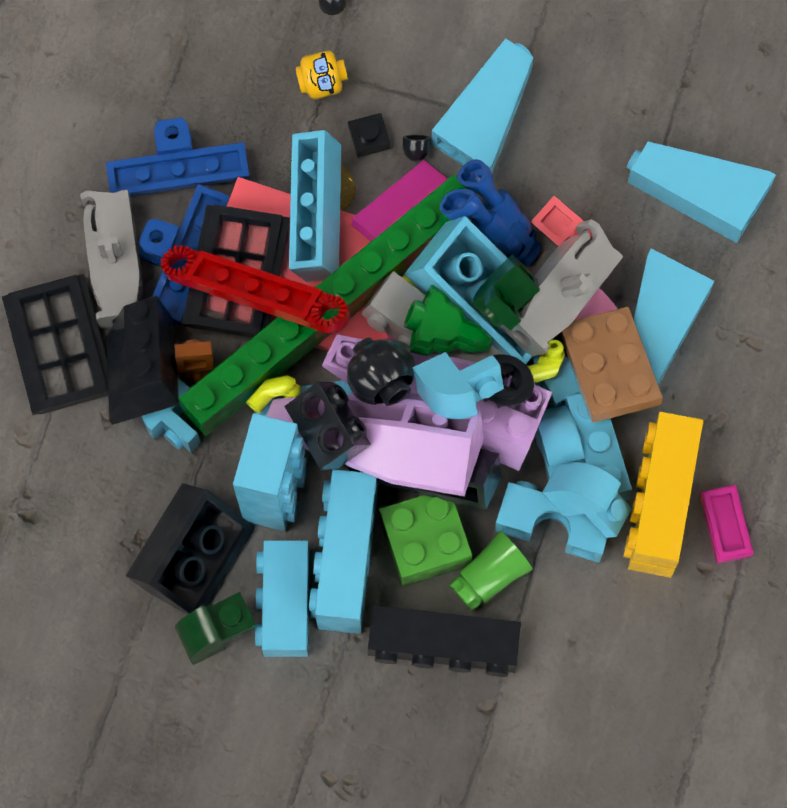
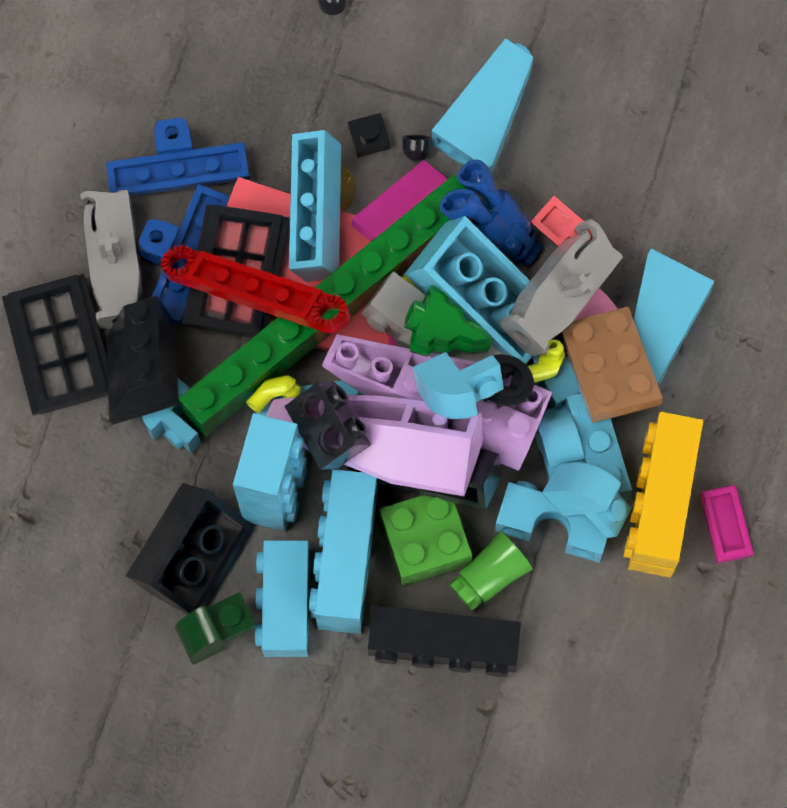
dark orange plate [174,339,214,384] -> none
yellow head [295,50,348,100] -> none
black plant [347,337,415,406] -> none
dark green brick [472,254,540,331] -> none
medium azure slope [626,142,776,243] -> none

